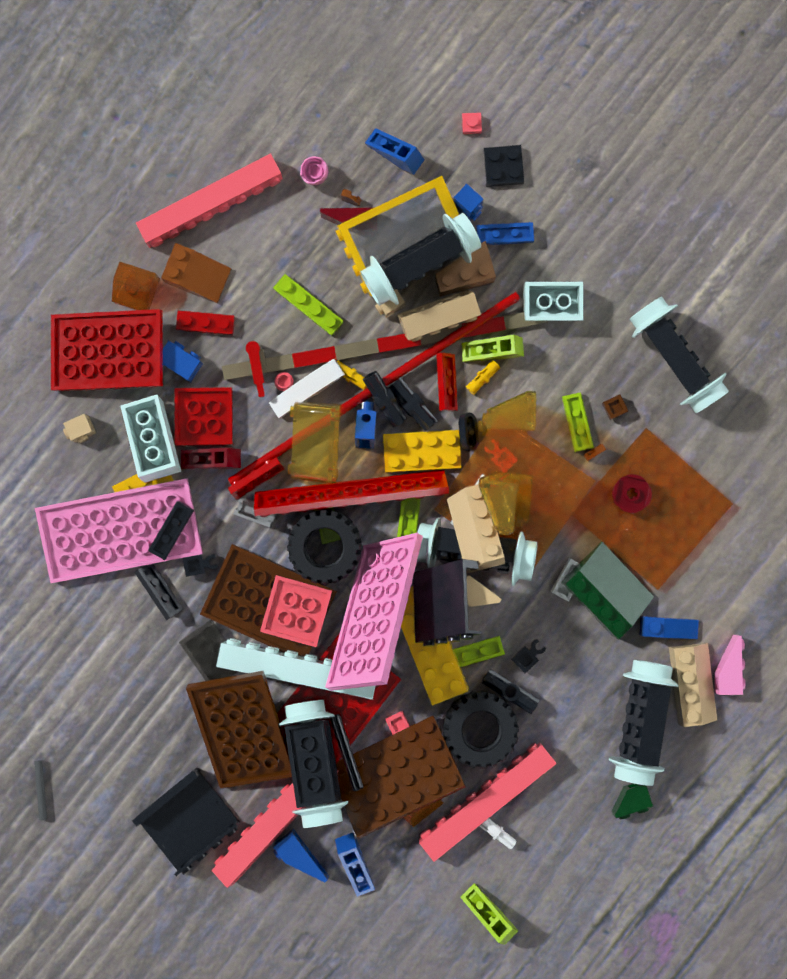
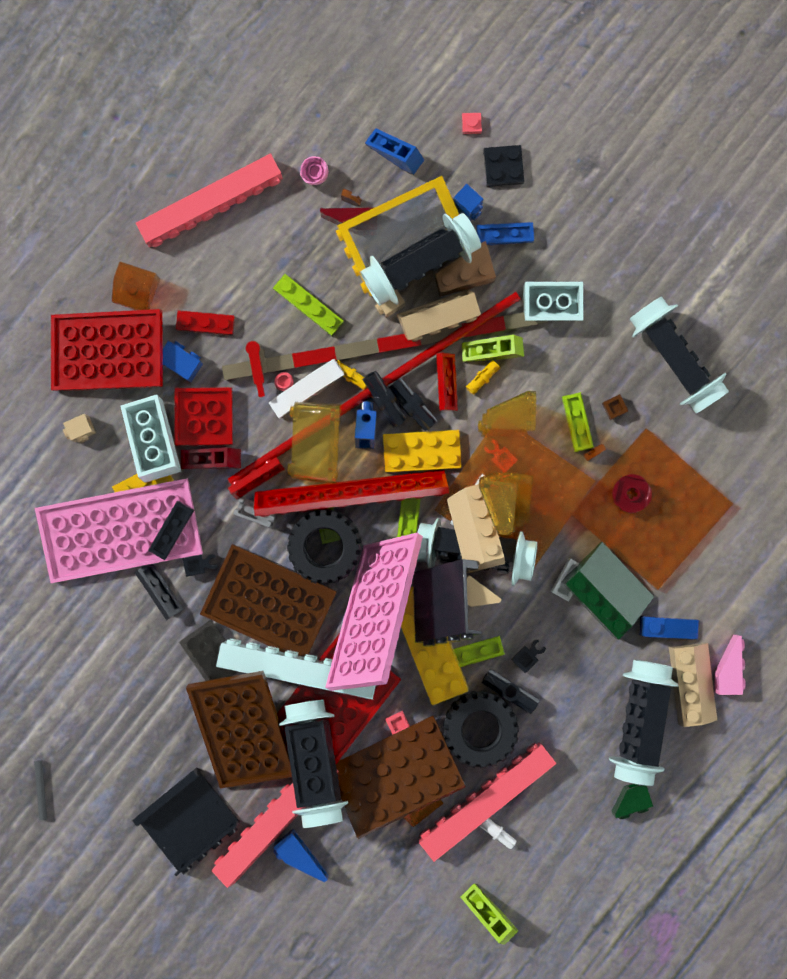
dark orange slope [161,243,231,304] -> none
coral plate [260,575,332,647] -> none
black axle [330,714,363,791] -> none
blue slope [335,832,375,897] -> none
black plate [458,412,479,451] -> none

